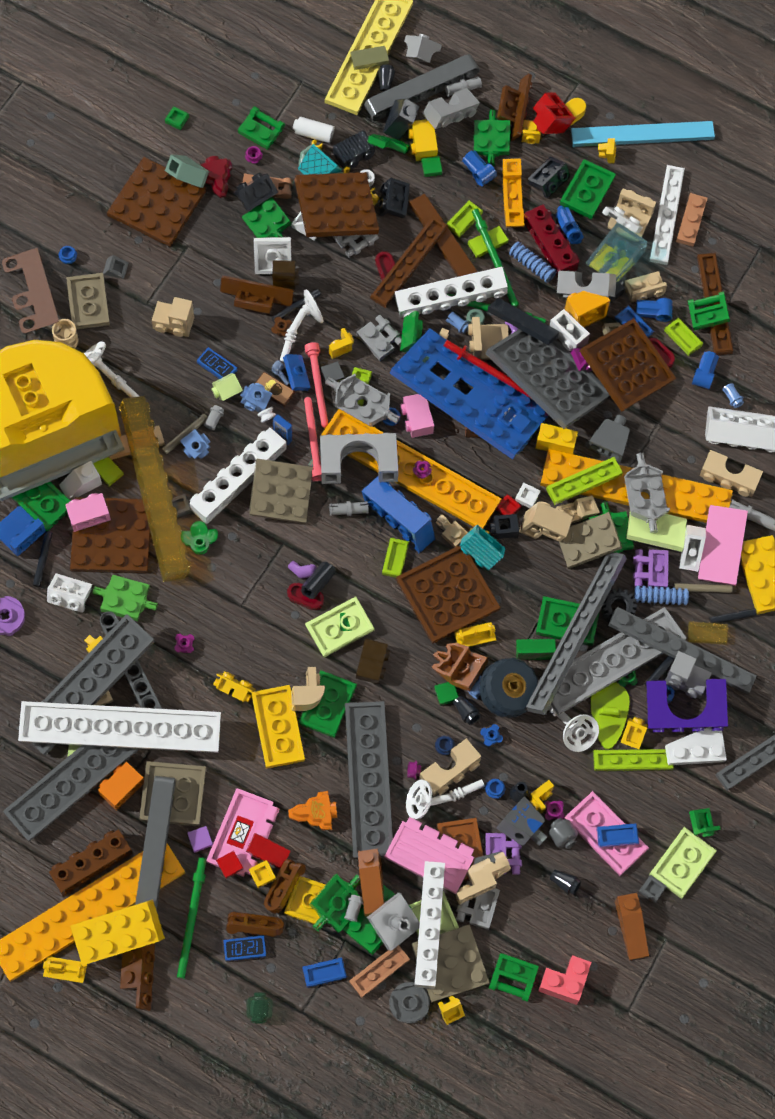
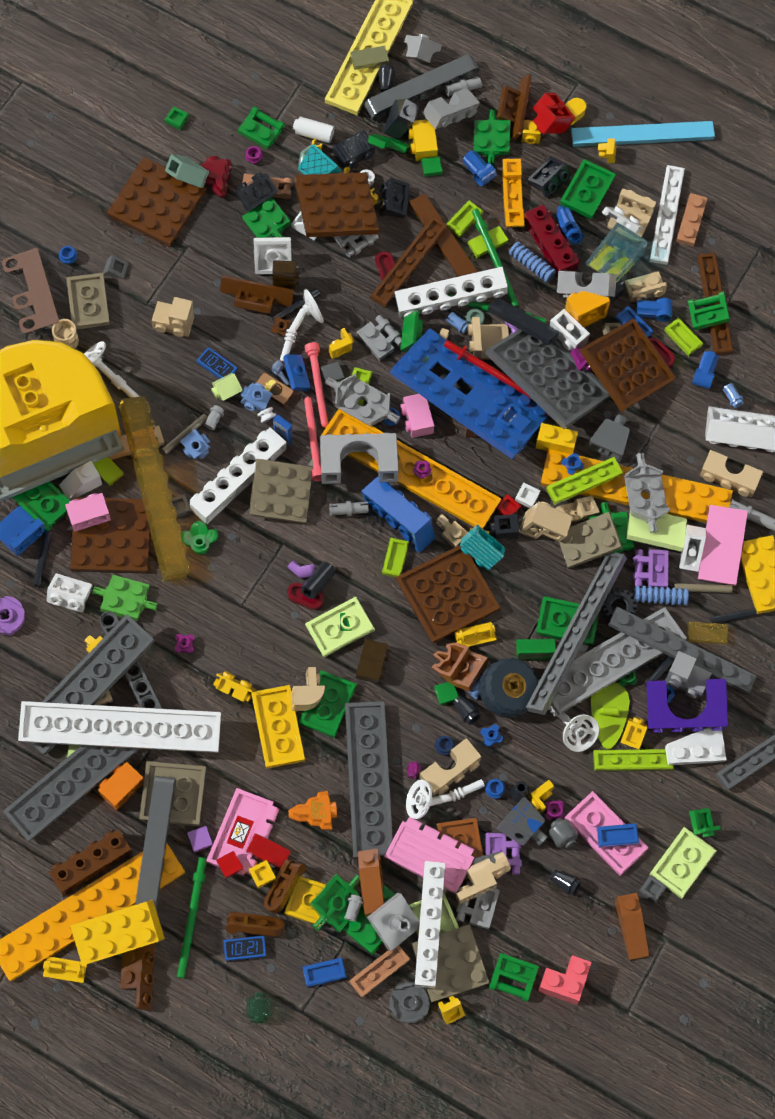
none -> blue plate [562,454,584,475]

